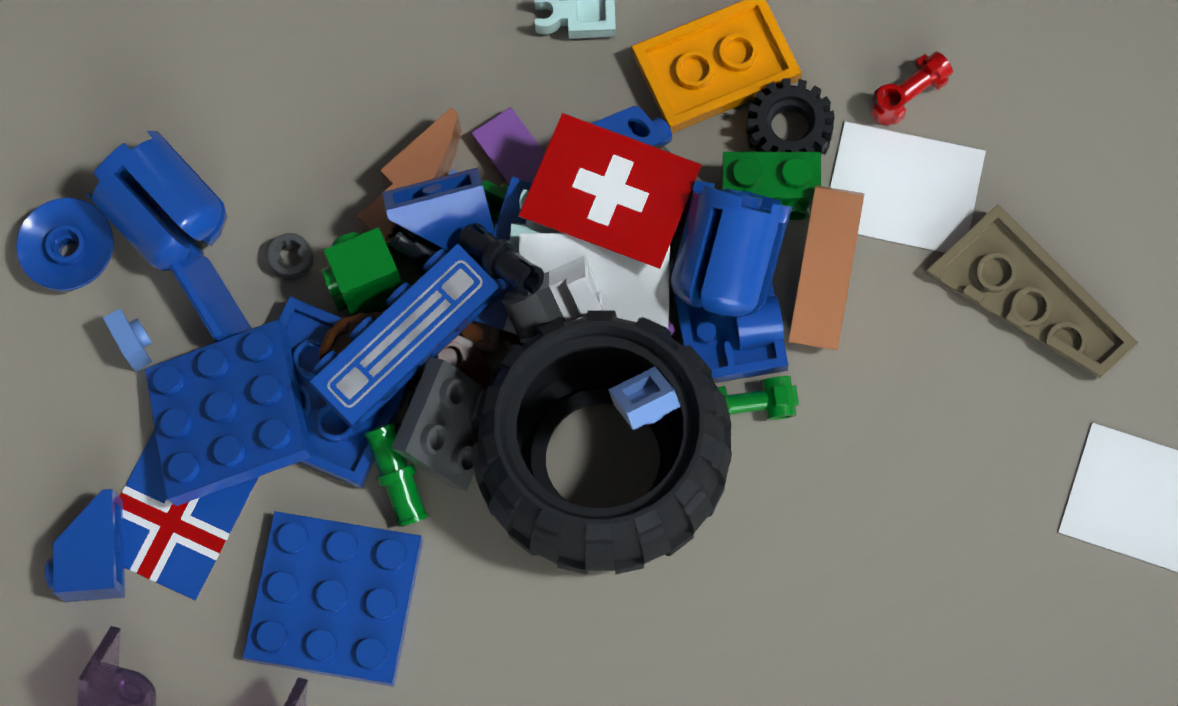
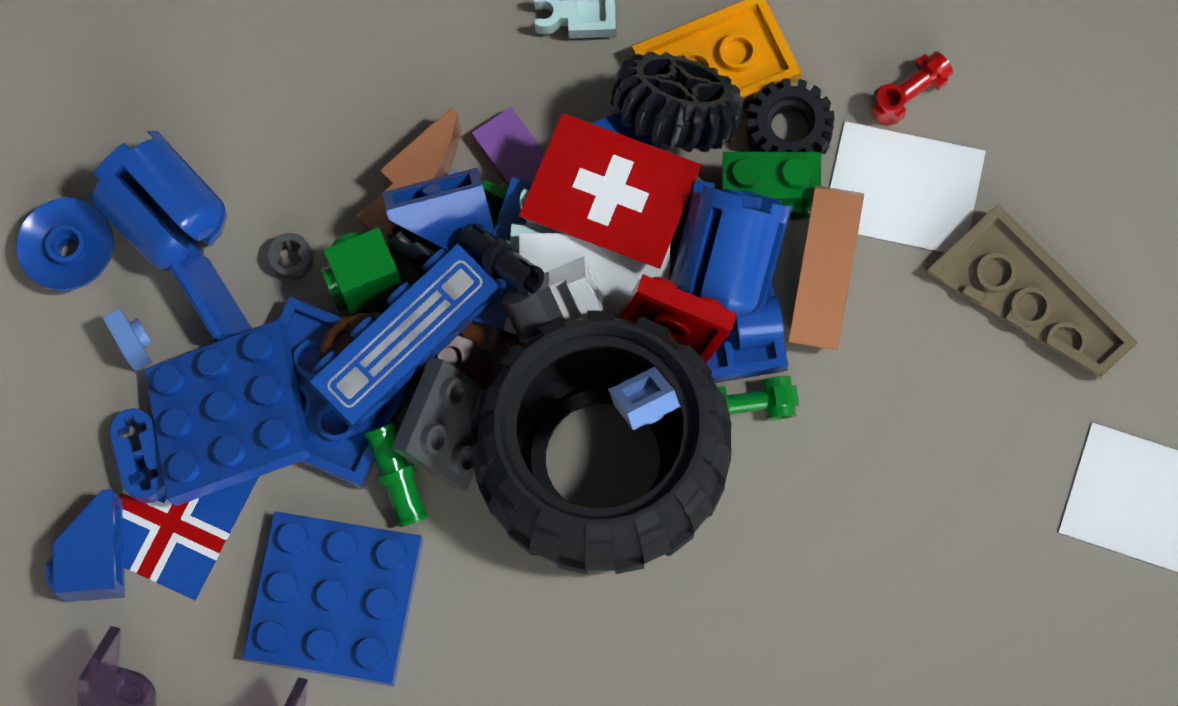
none -> blue beam [110,409,166,503]
none -> black gear [610,51,744,152]
none -> red plate [617,274,737,364]

